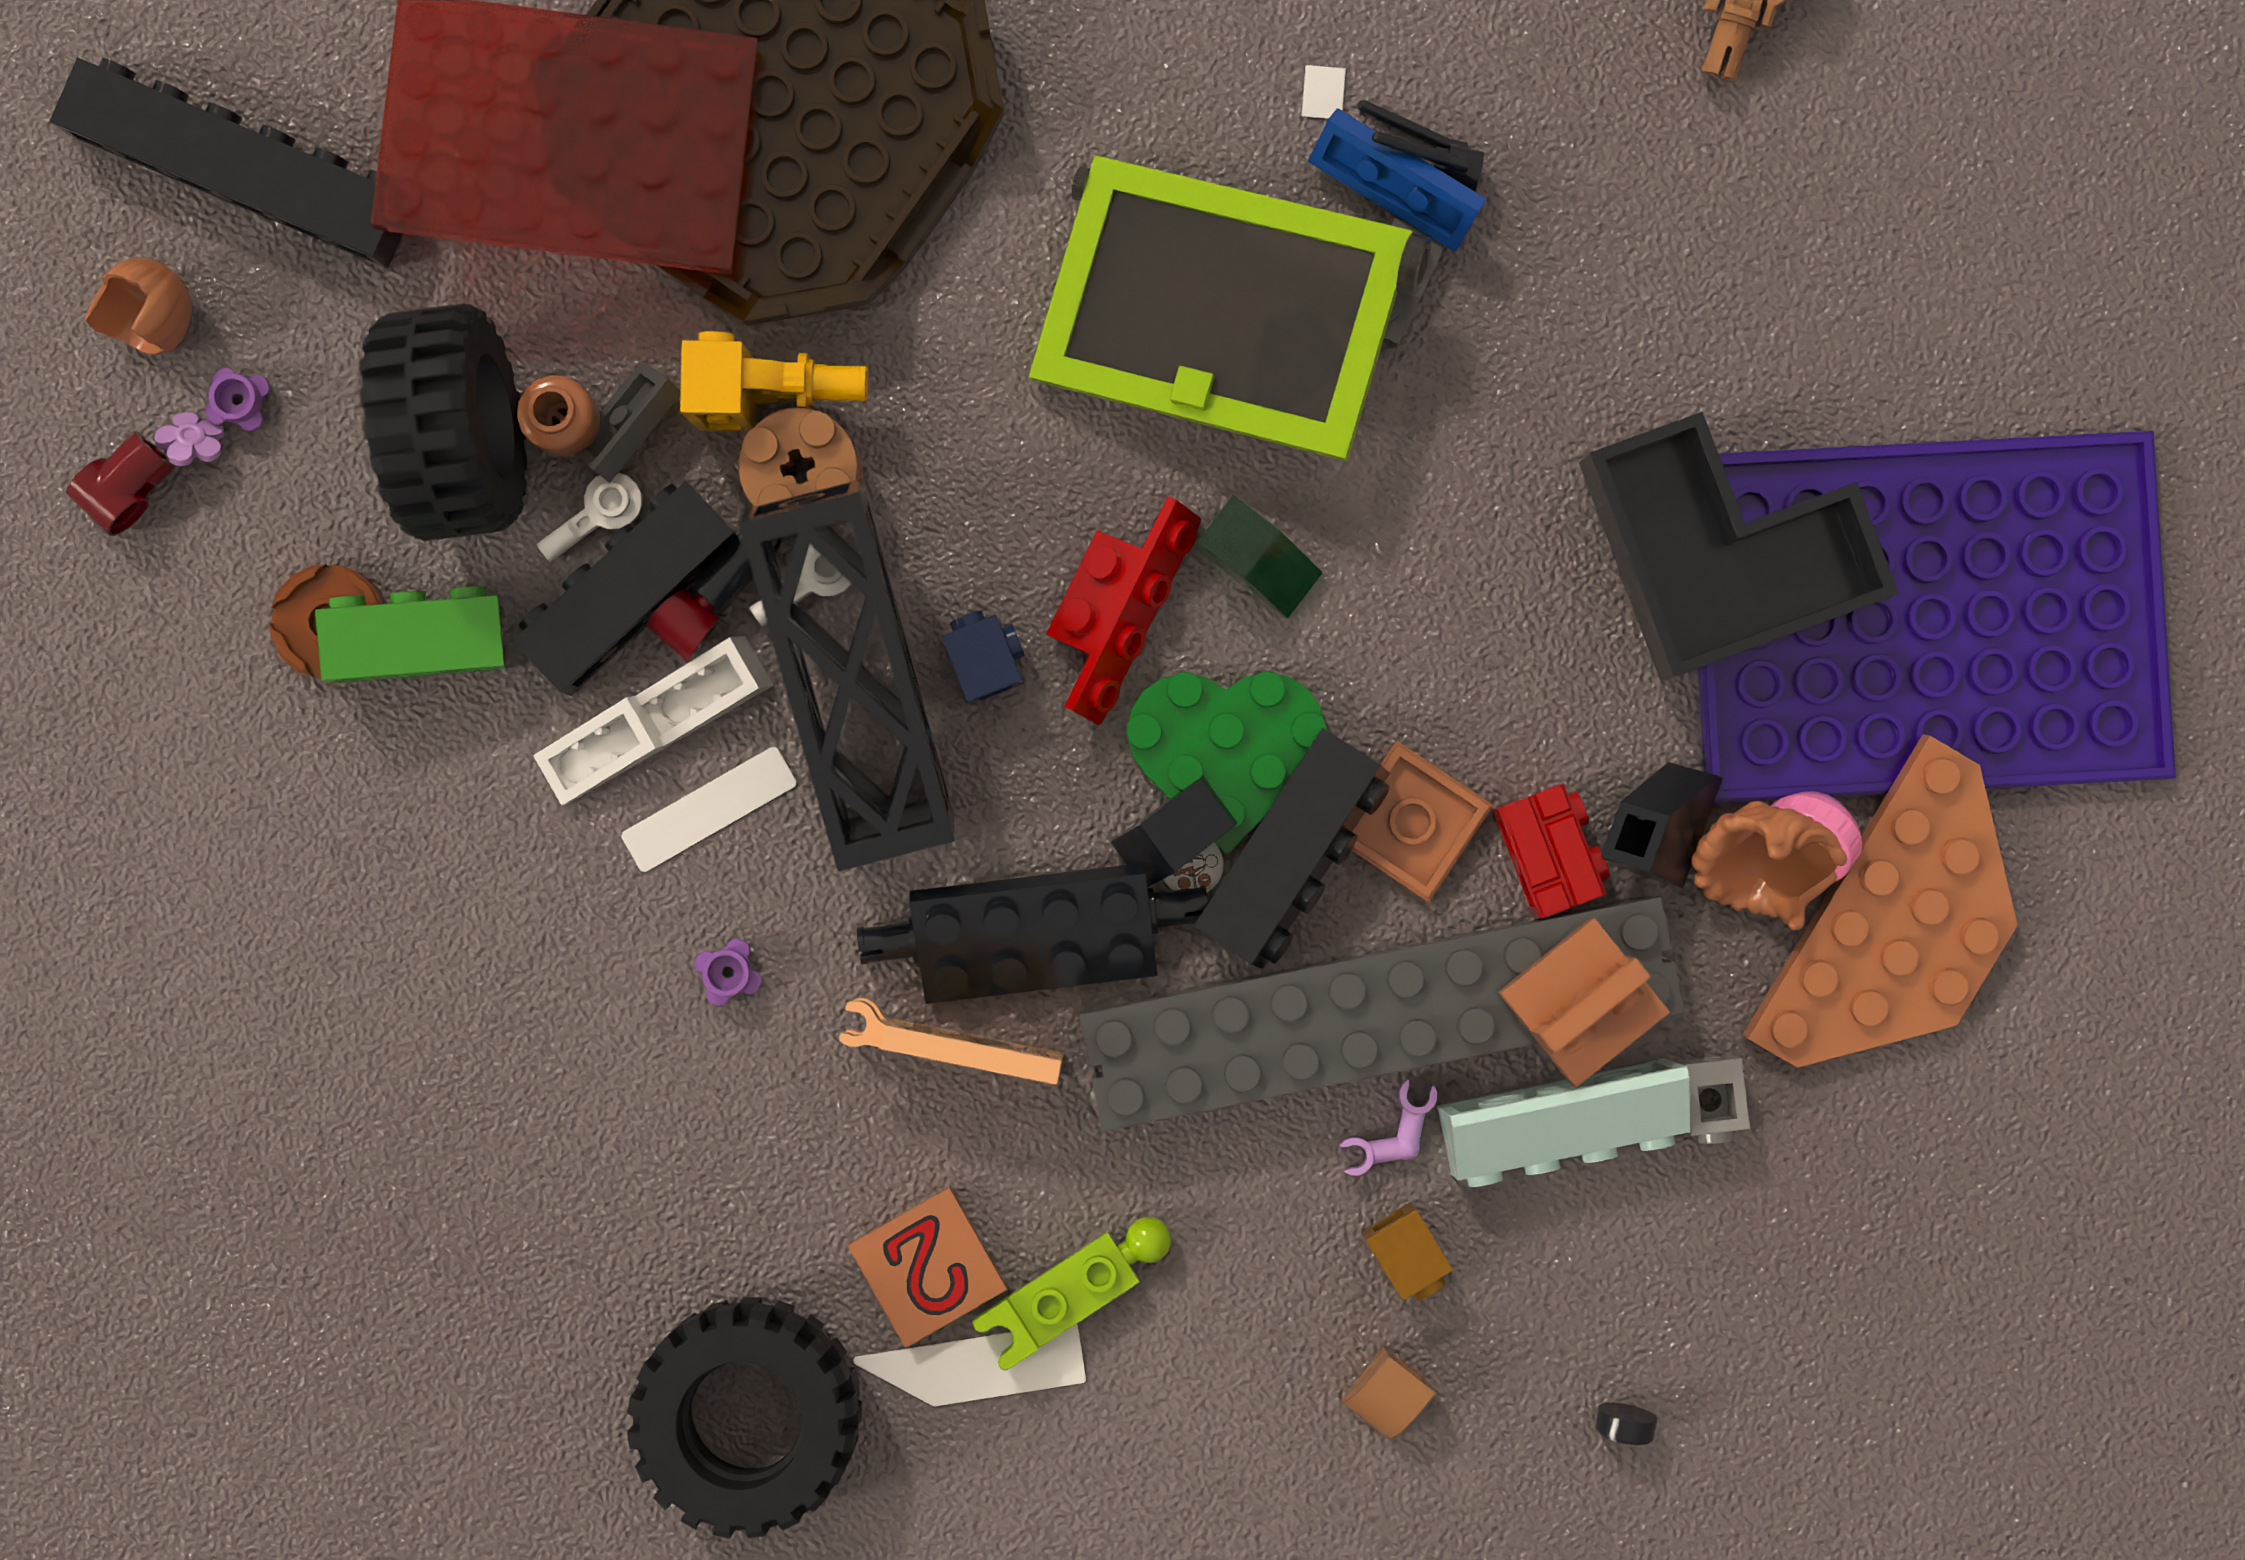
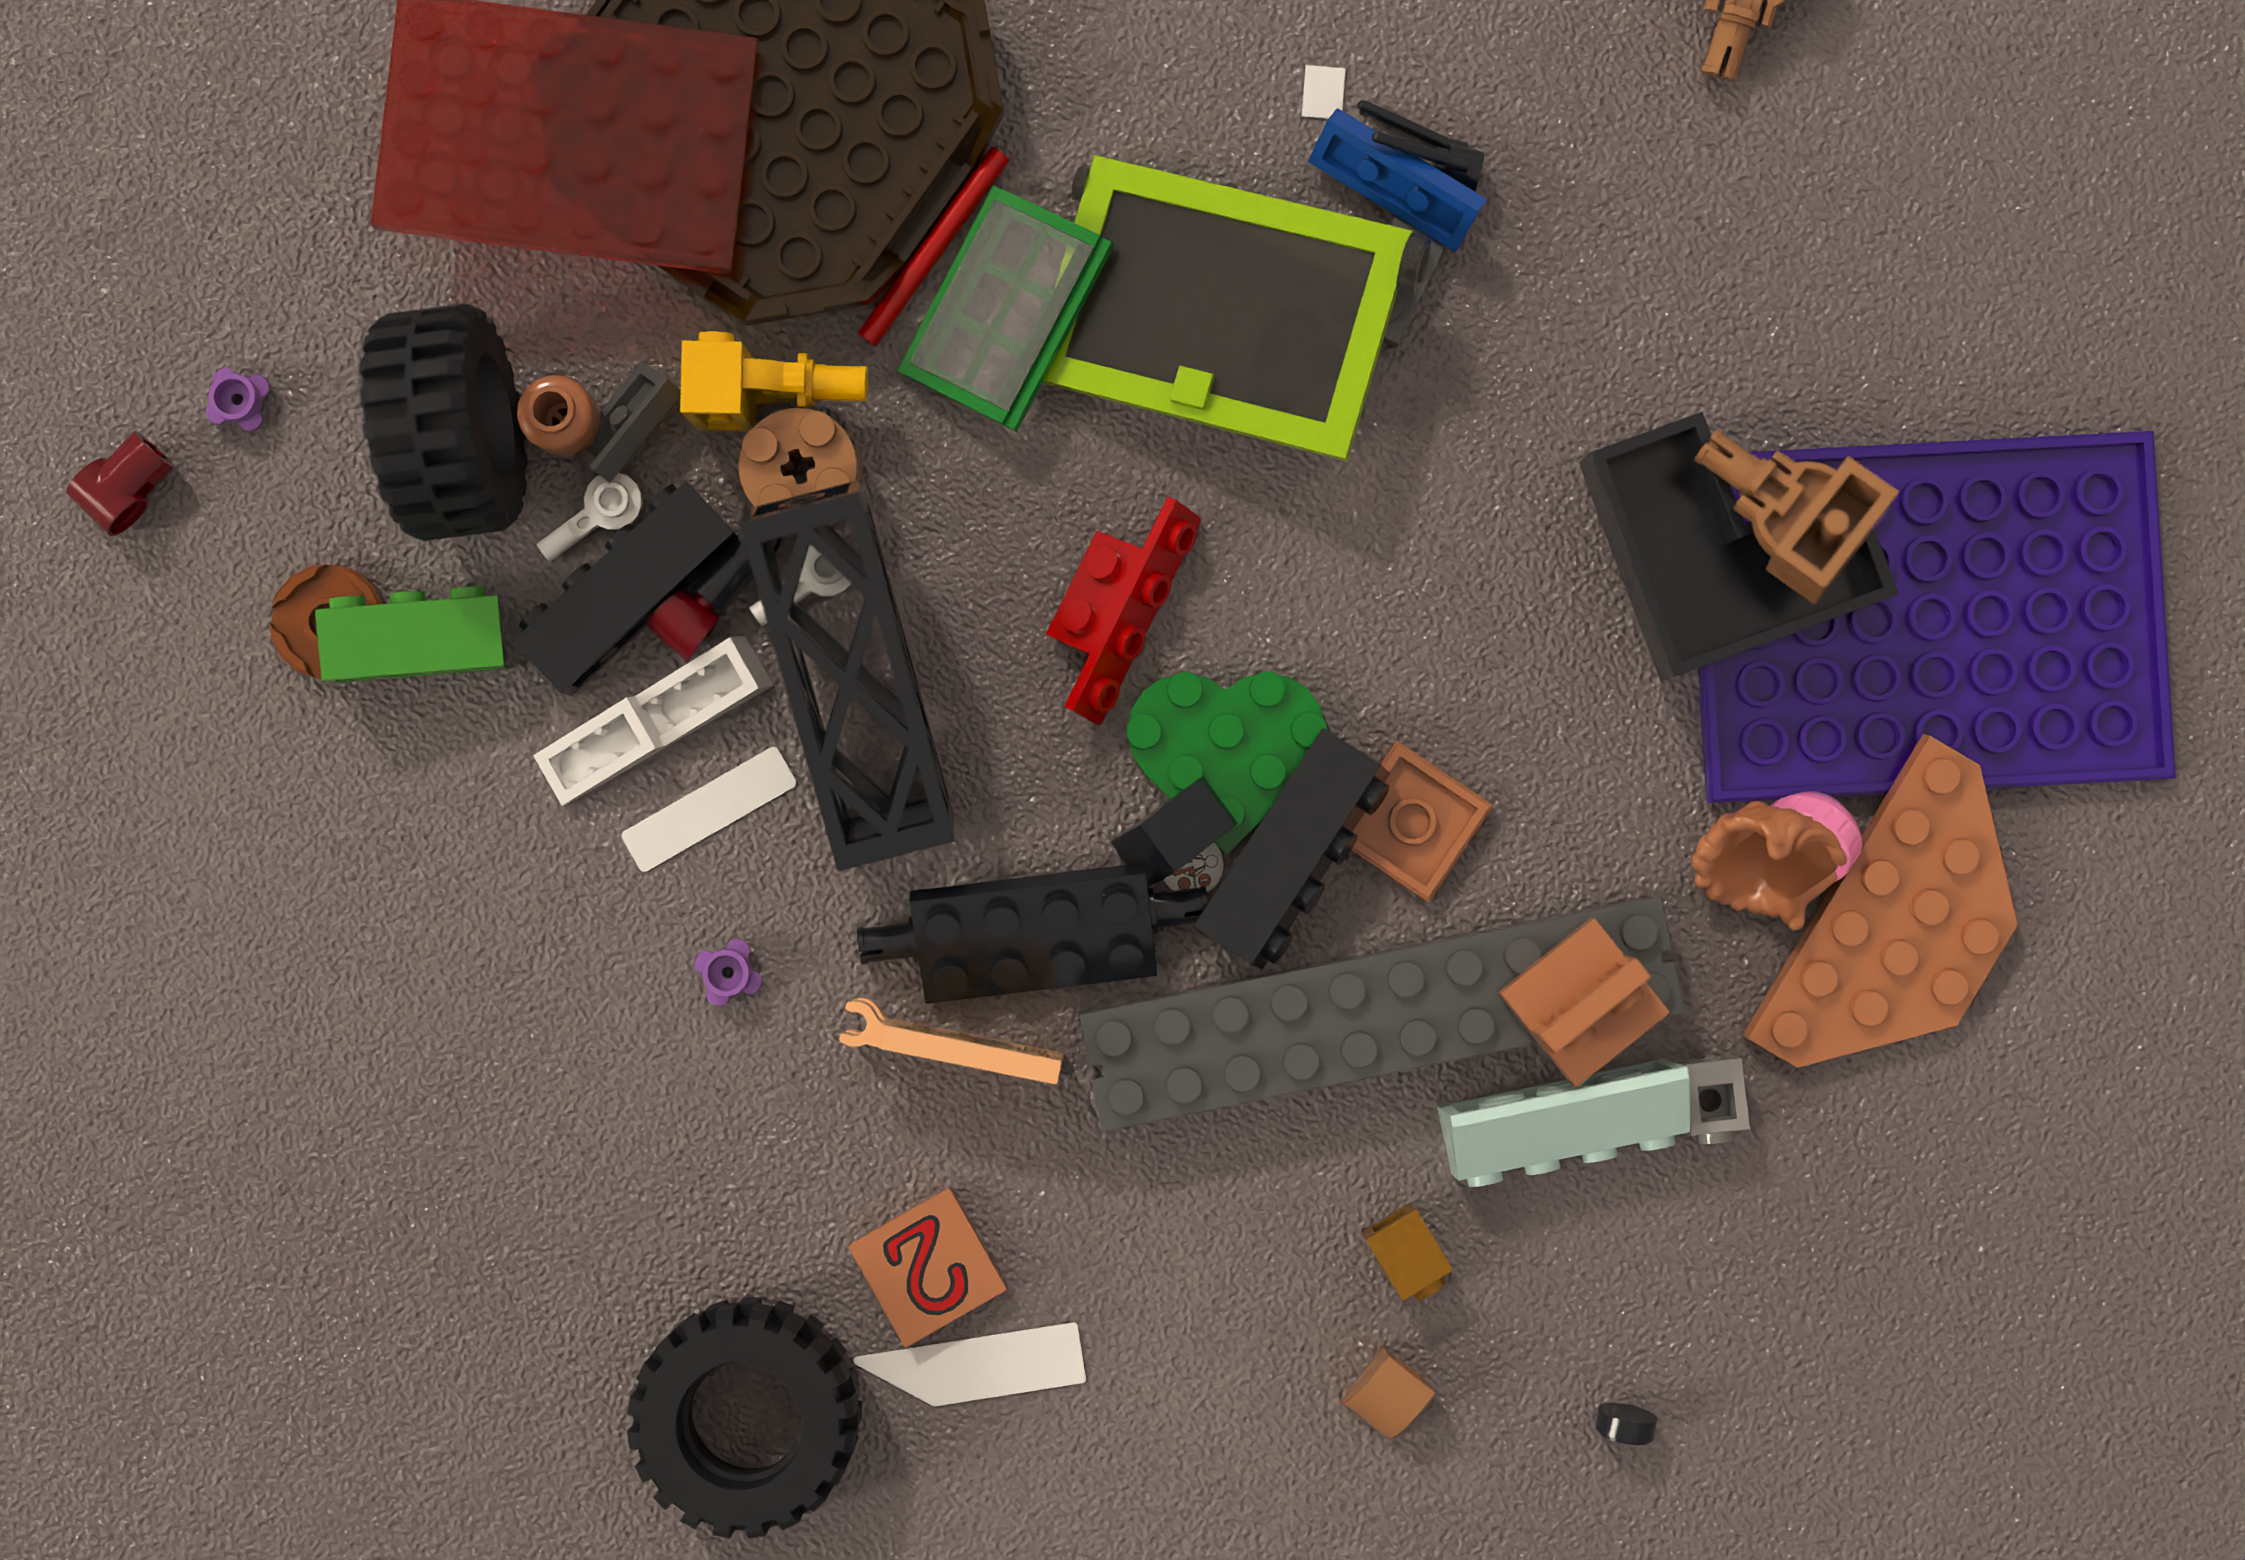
black brick [49,57,415,269] -> none
nougat hair [85,257,192,355] -> none
lavender plant [154,412,225,466] -> none
dark blue brick [941,610,1025,705] -> none
lime plate [972,1217,1171,1371] -> none
clear green slope [1196,495,1323,619] -> none
lavender arm [1339,1079,1437,1176] -> none
red brick [1492,783,1610,919] -> none
black slope [1601,762,1723,888] -> none
none -> red bar [857,147,1010,347]
none -> clear piece [897,185,1114,432]
none -> medium nougat brick [1695,429,1899,605]

